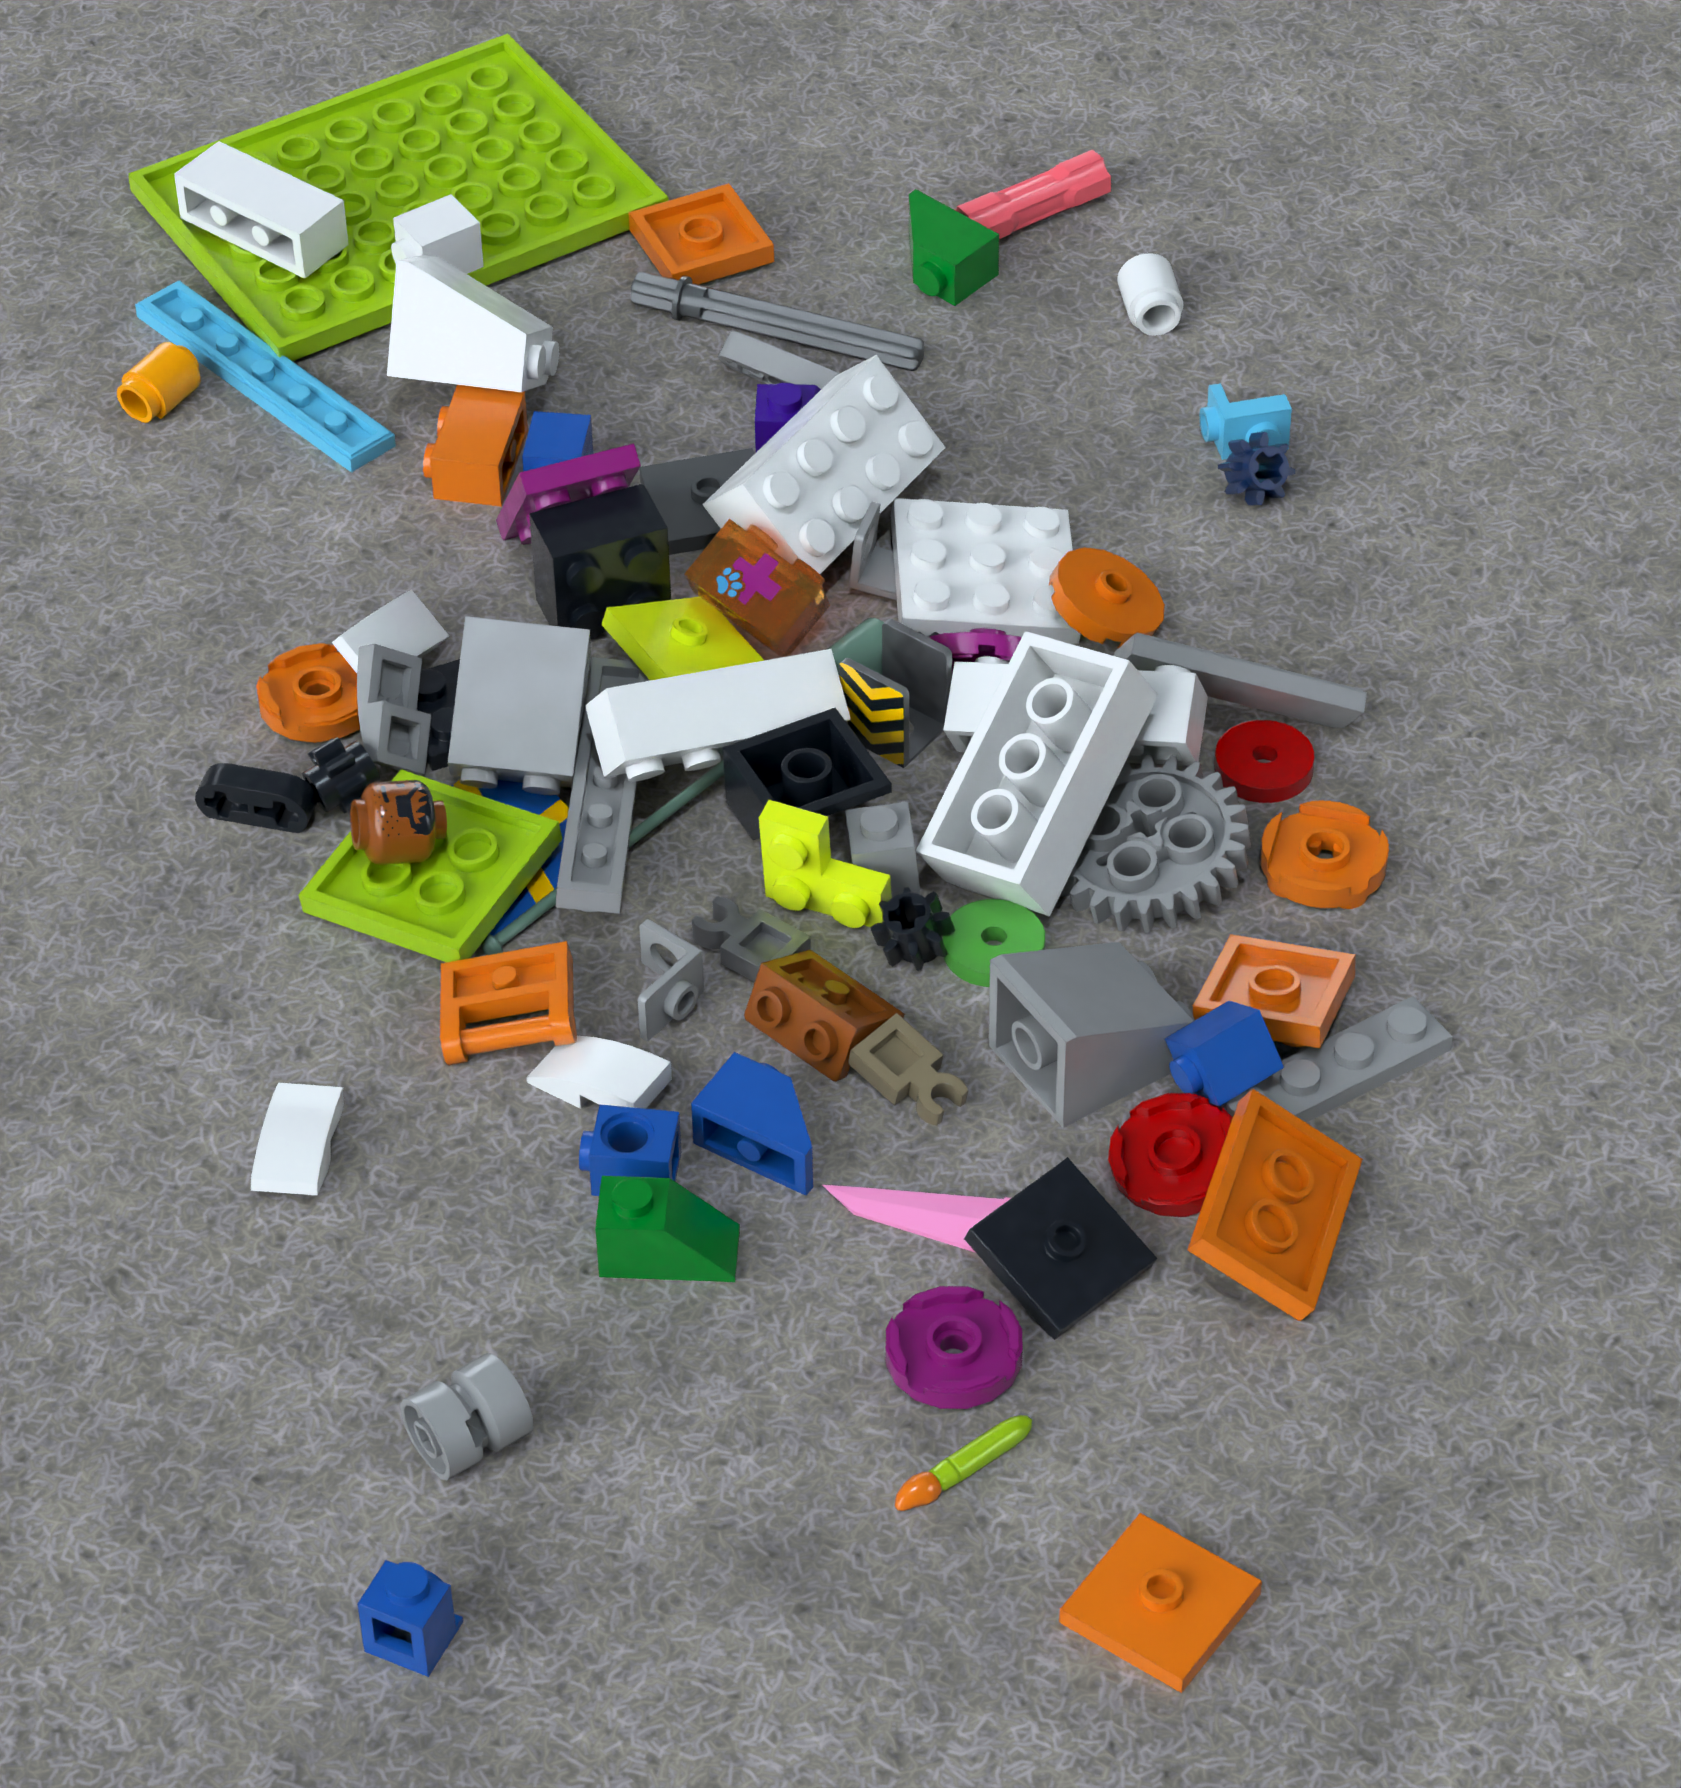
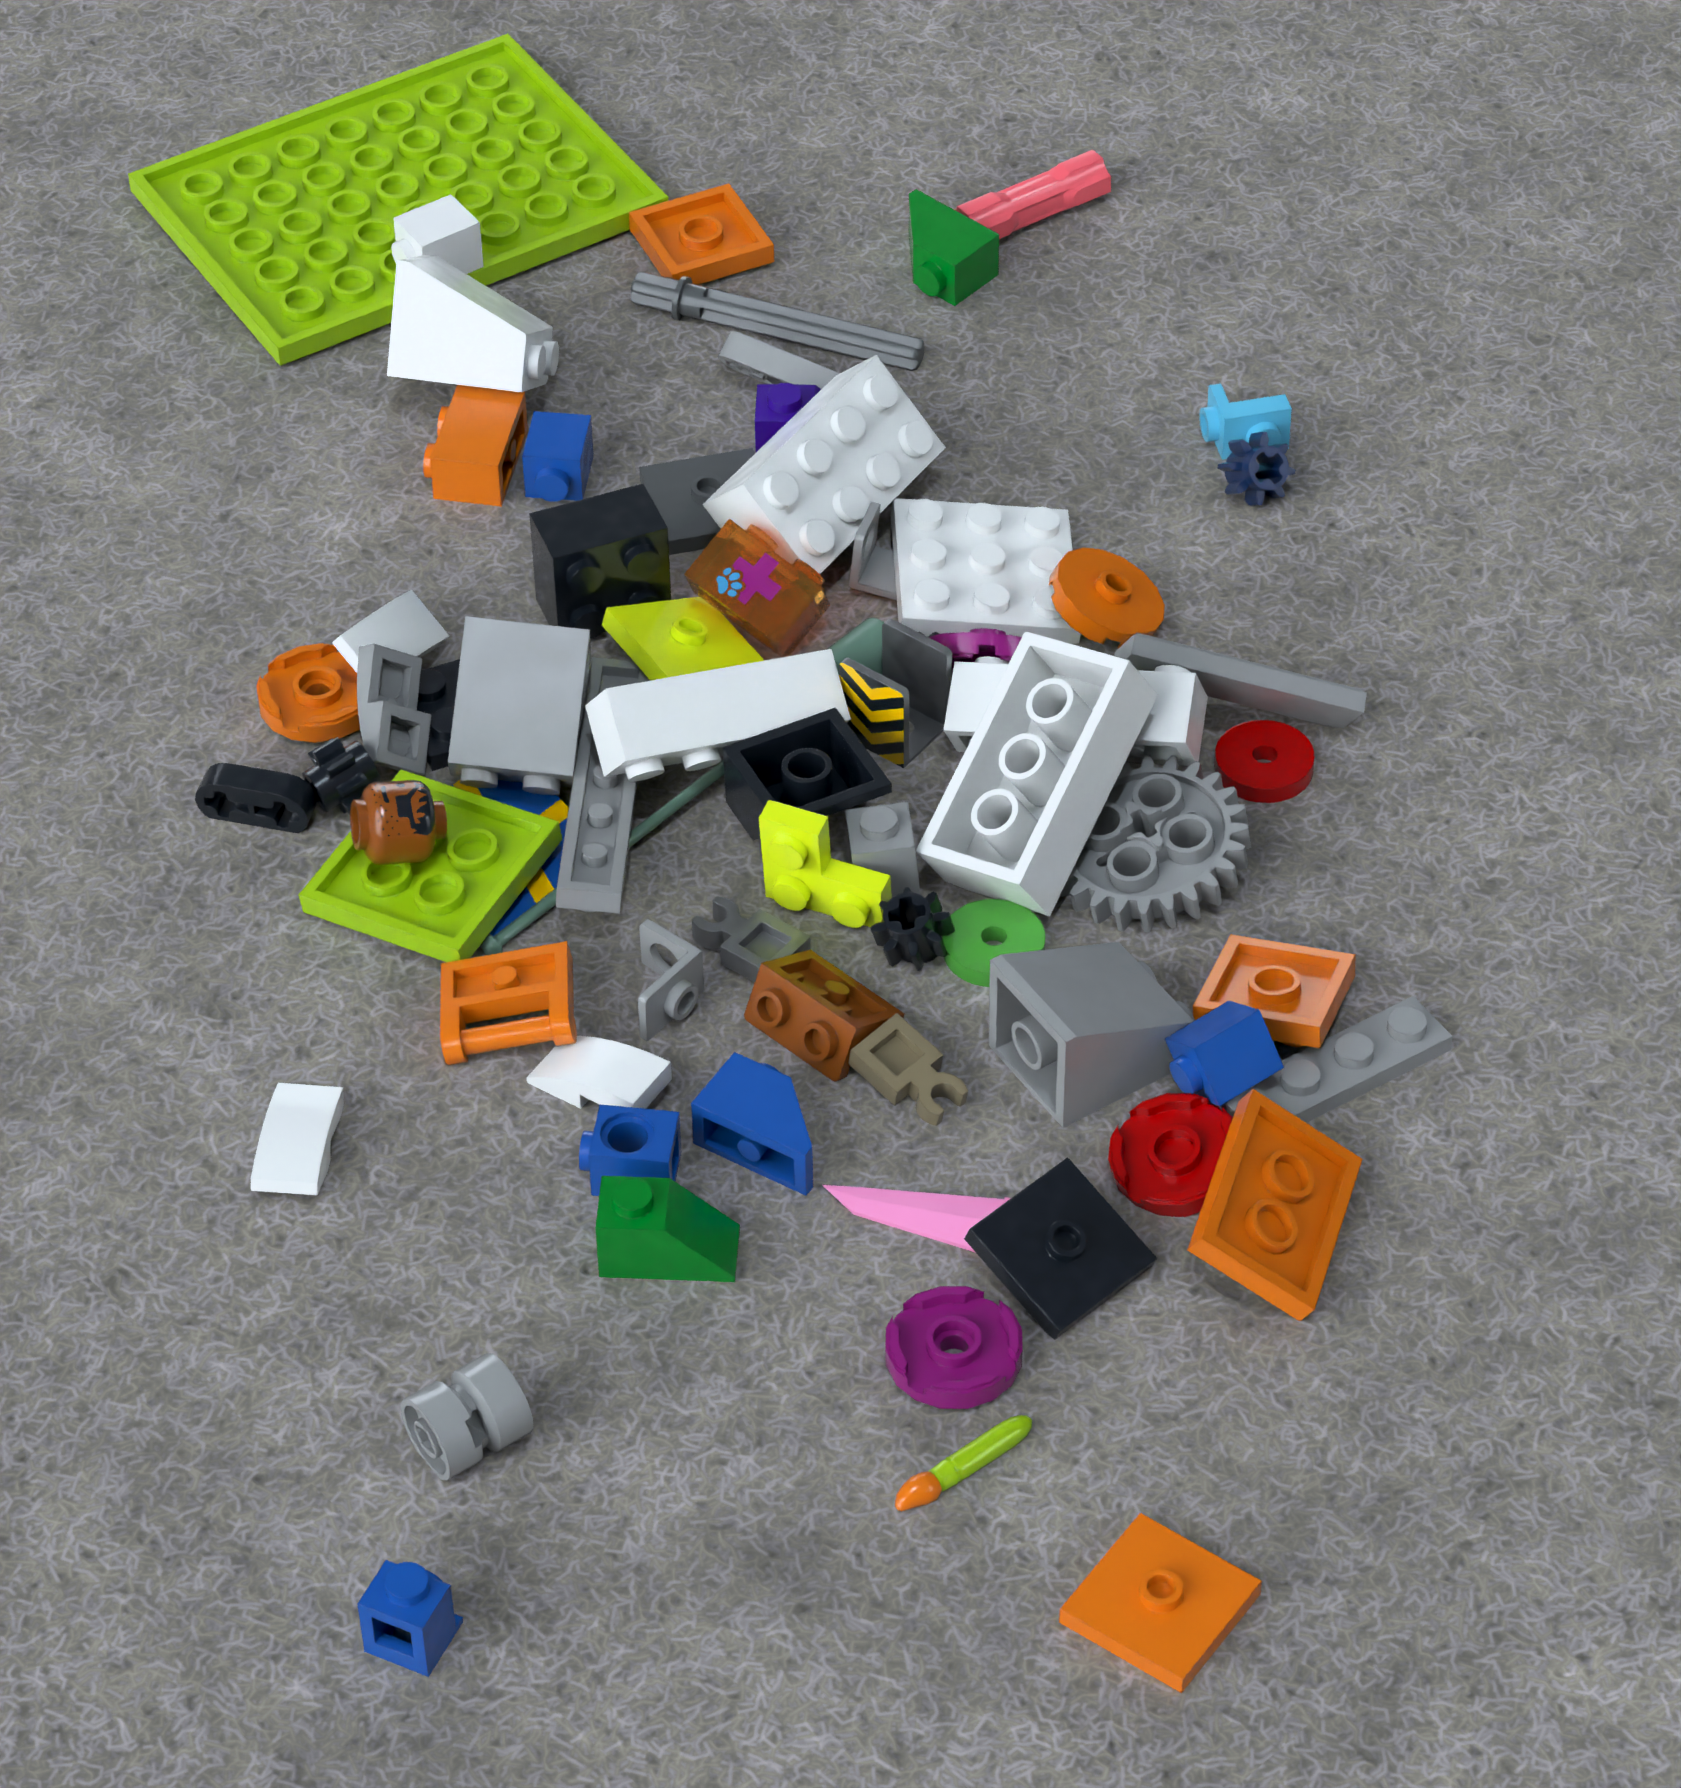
light orange brick [117,342,201,423] -> none
medium azure tile [135,281,396,473] -> none
white brick [174,141,349,278] -> none
magenta plate [496,443,641,545] -> none
white brick [1117,253,1183,336] -> none
orange plate [1260,800,1389,909] -> none

